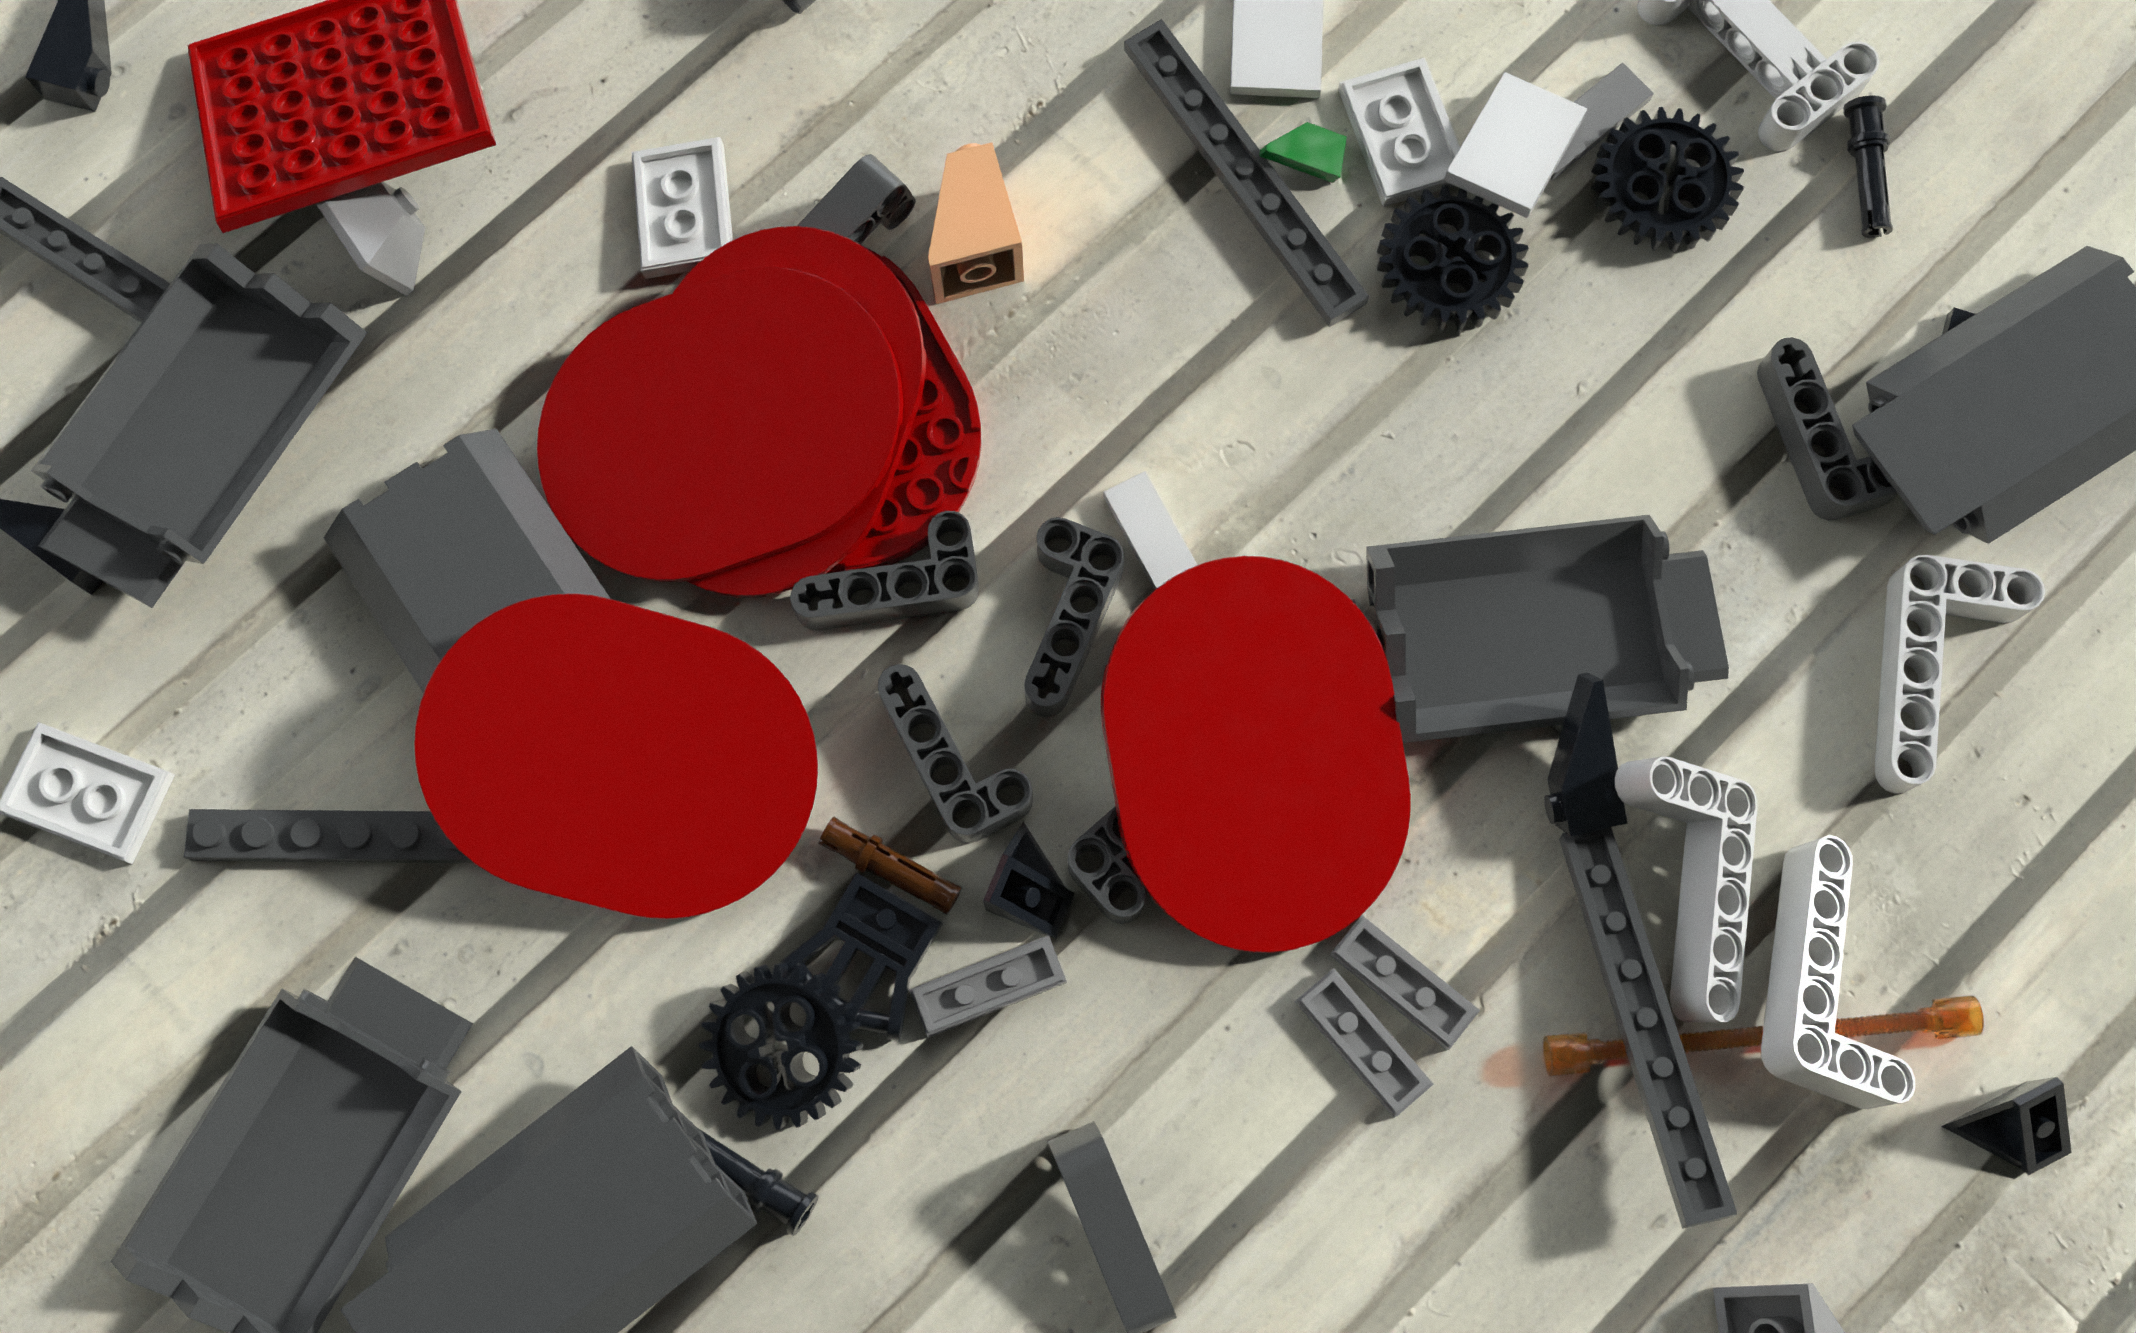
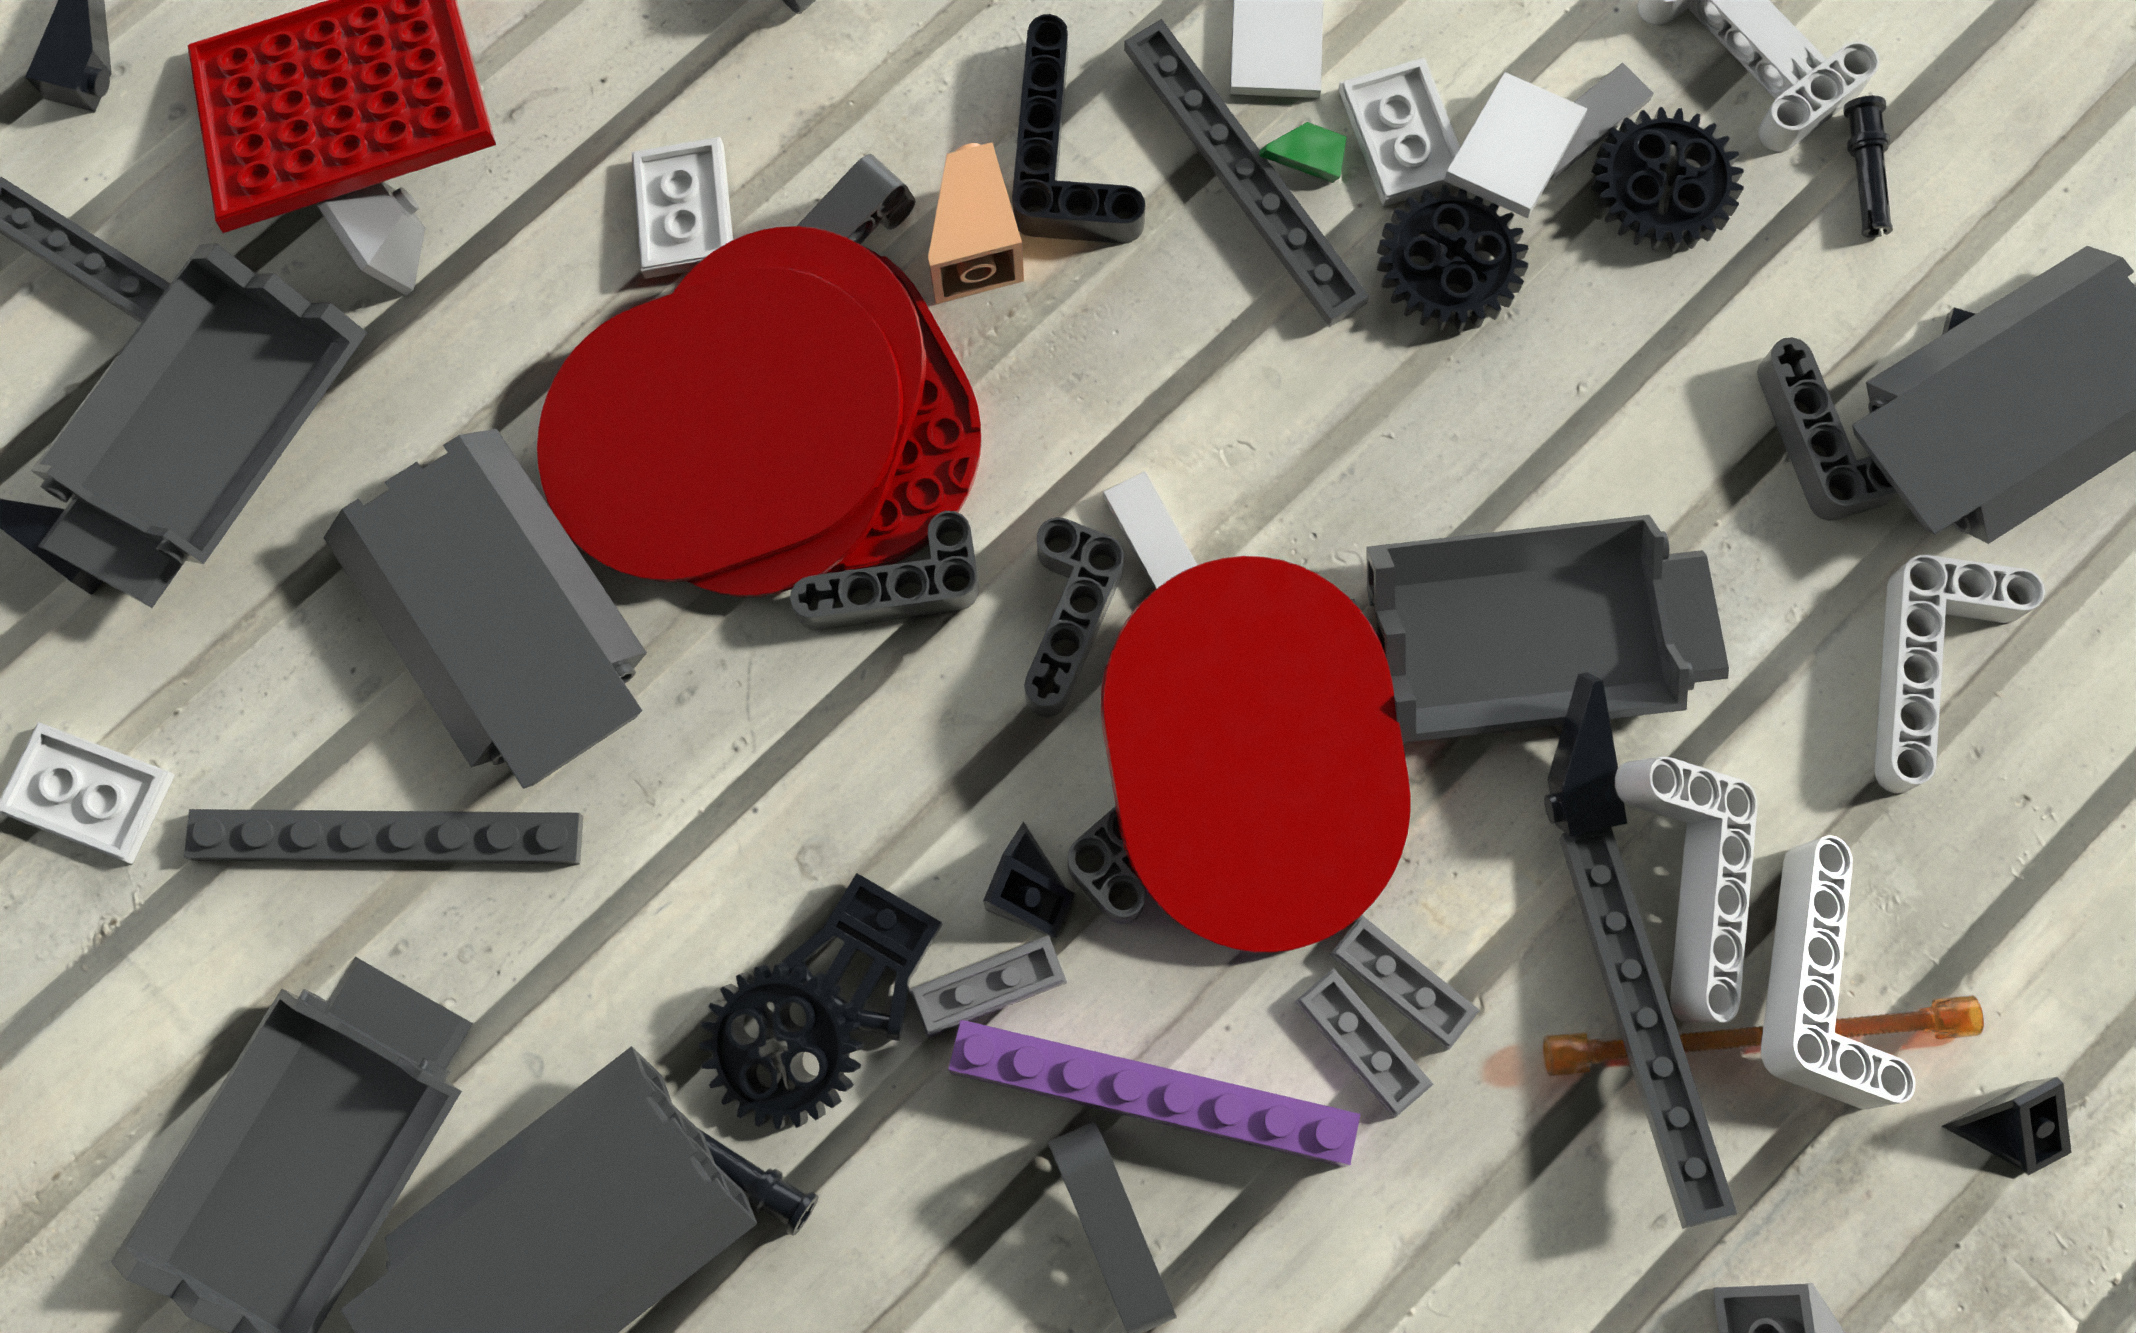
red tile [414,594,818,919] -> none
reddish brown pin [818,817,962,915] -> none
dark grey beam [878,664,1033,843] -> none
none -> medium lavender brick [948,1020,1361,1167]
none -> black beam [1012,14,1146,243]

